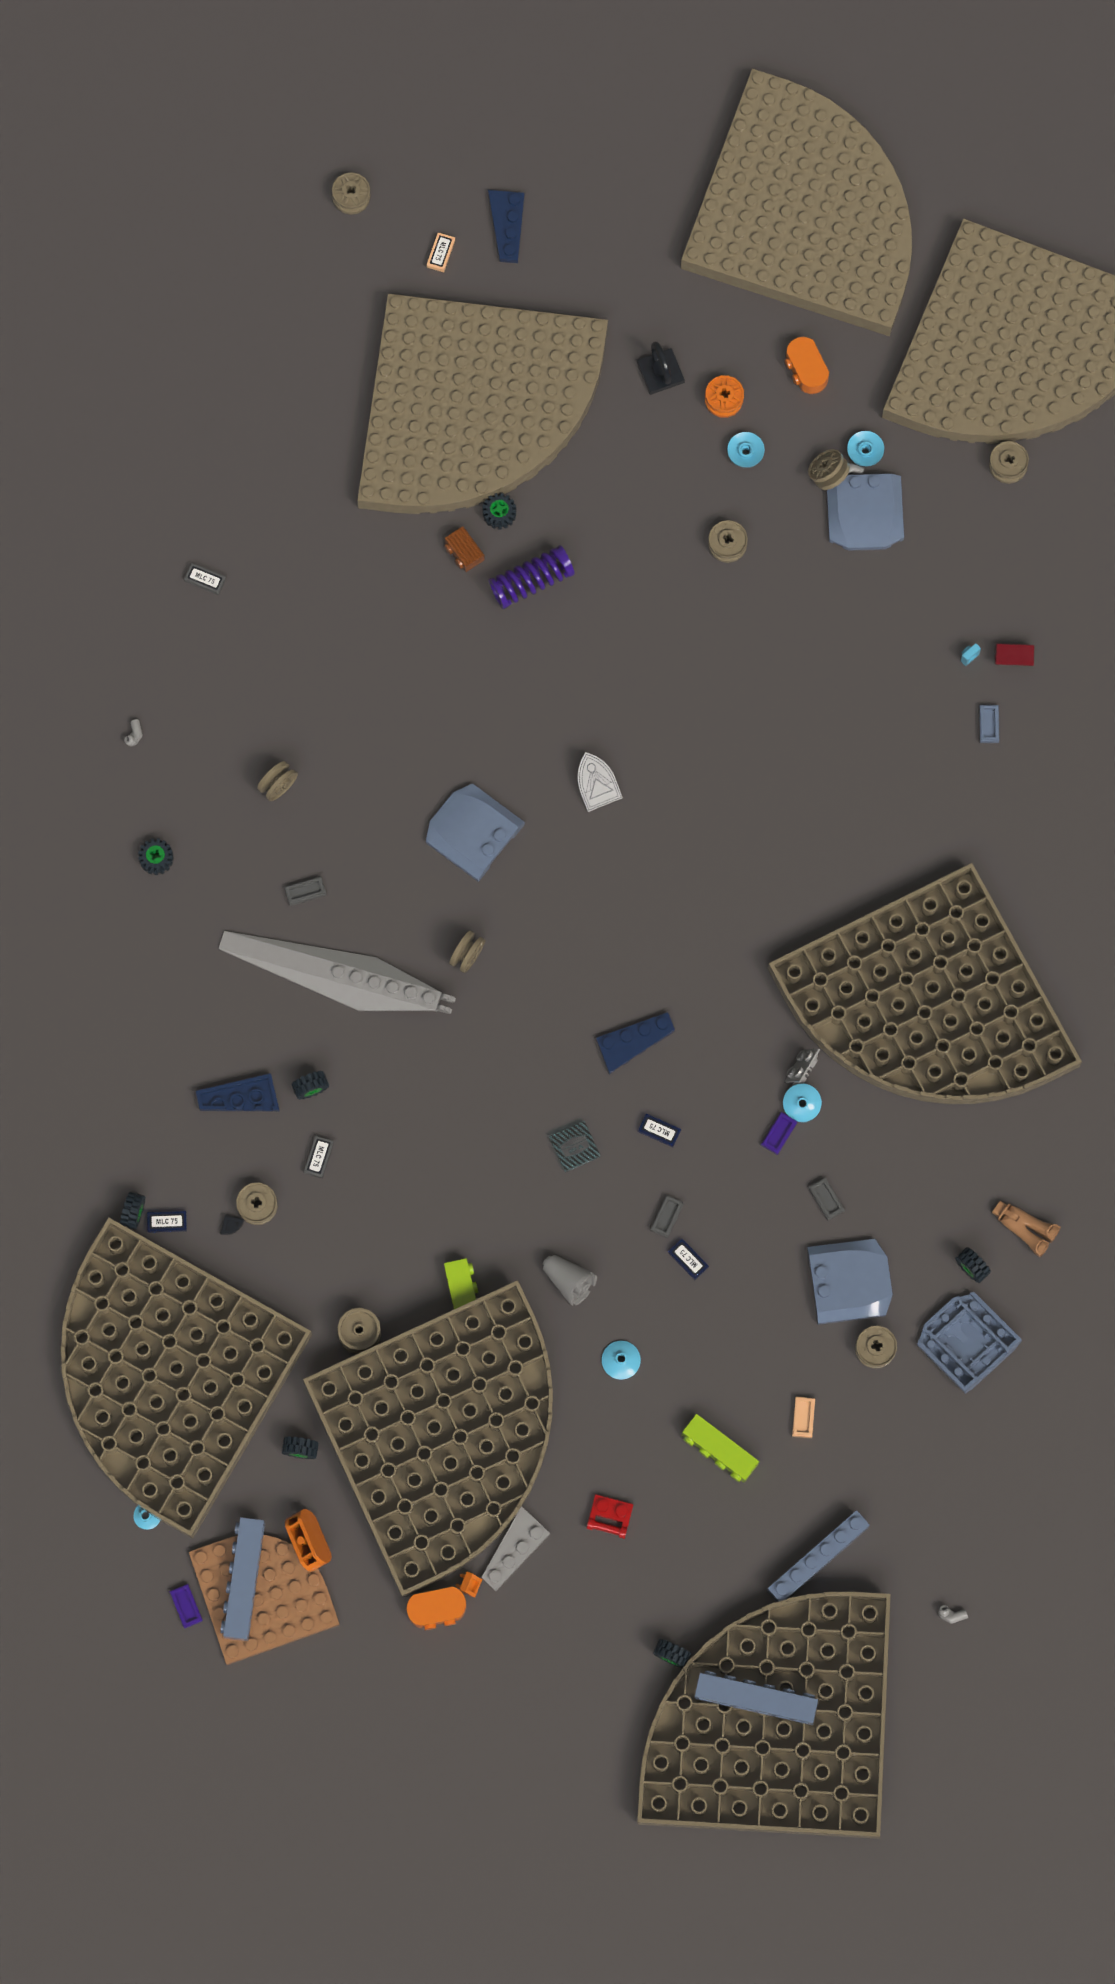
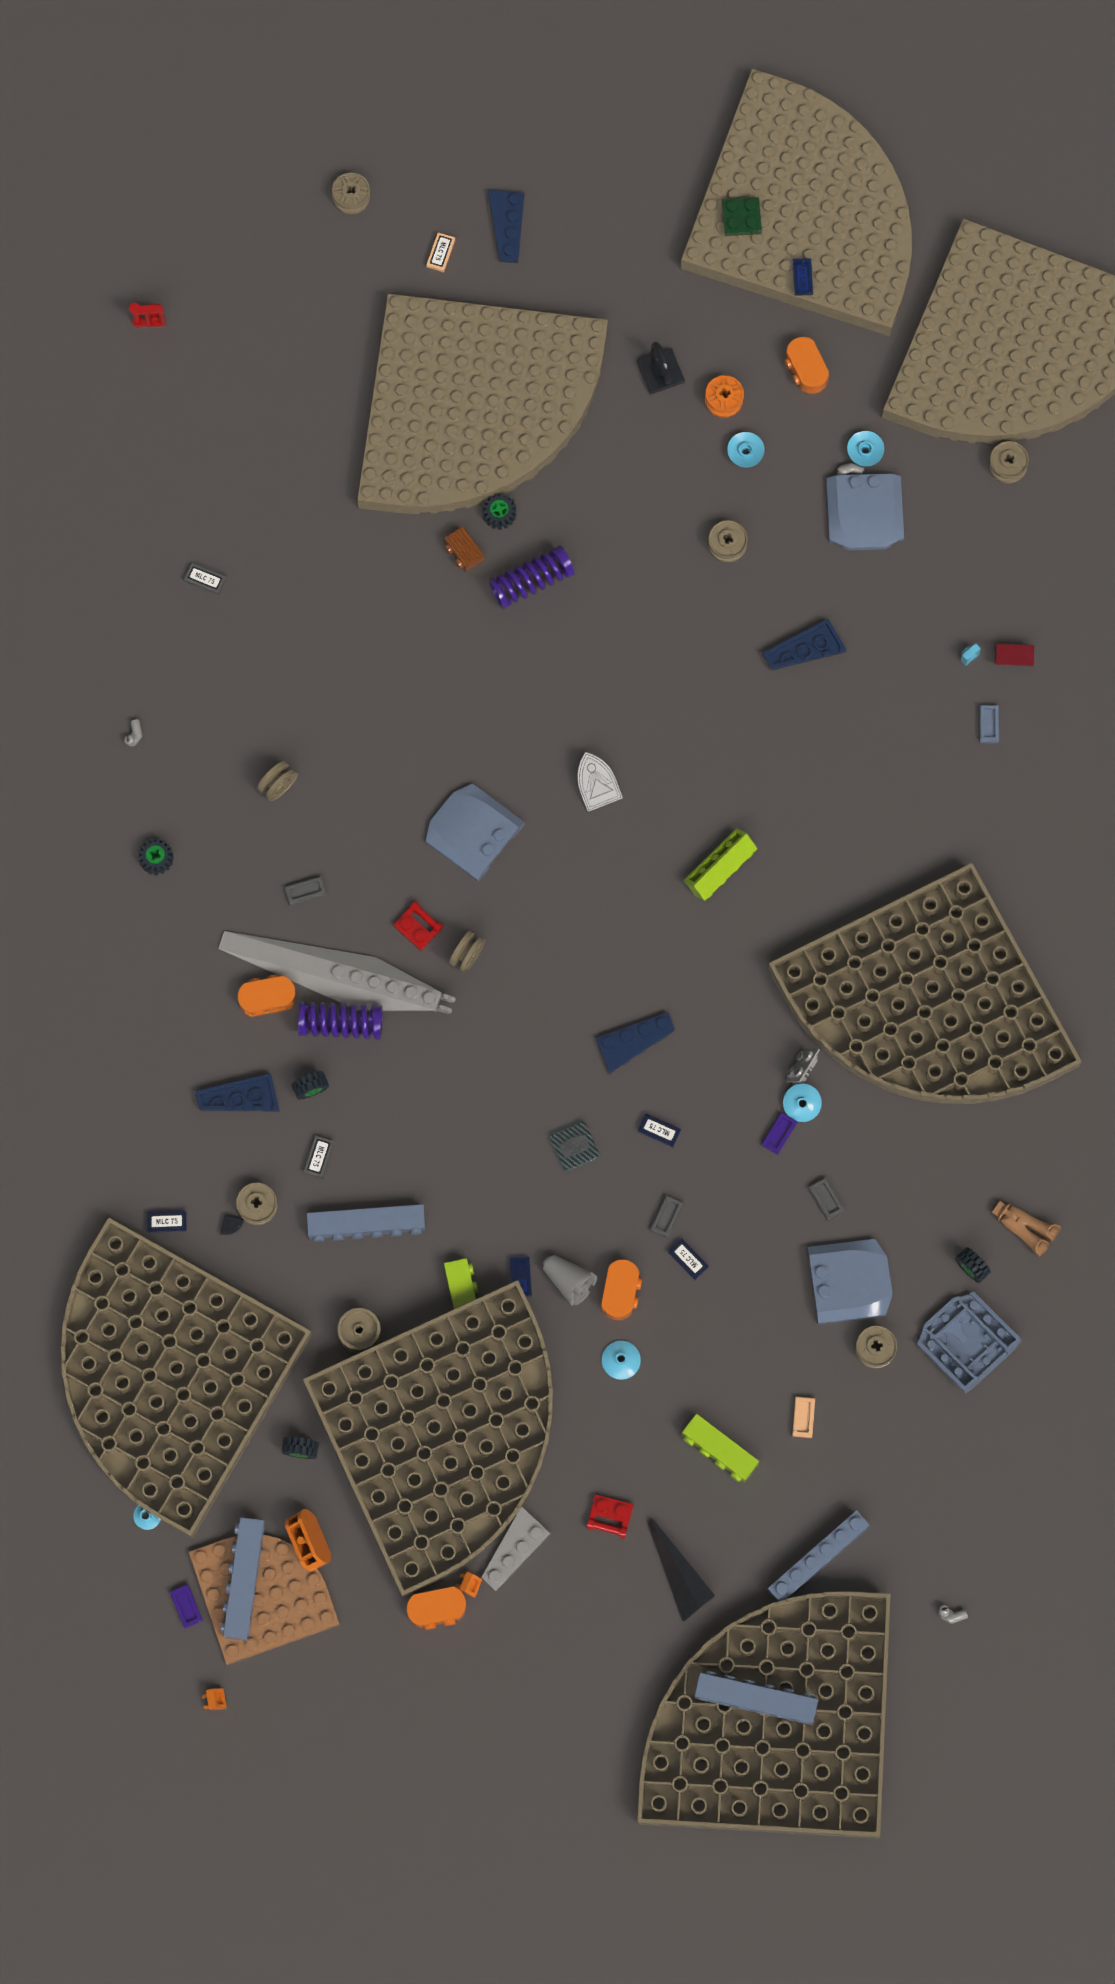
black wheel [120,1192,146,1230] -> none
black wheel [653,1639,692,1668] -> none
dark tan wheel [808,449,850,490] -> none
none -> red plate [129,303,166,328]
none -> orange tile [202,1688,227,1710]
none -> orange brick [238,975,296,1017]
none -> dark purple piece [298,1001,383,1040]
none -> sand blue brick [307,1204,426,1242]
none -> red plate [393,901,444,951]
none -> clear blue tile [510,1257,532,1297]
none -> orange brick [601,1260,642,1320]
none -> black wedge [648,1519,715,1622]
none -> lime brick [684,828,758,901]
none -> dark green plate [722,197,762,236]
none -> dark blue wing [762,619,847,671]
none -> clear blue tile [793,258,813,296]

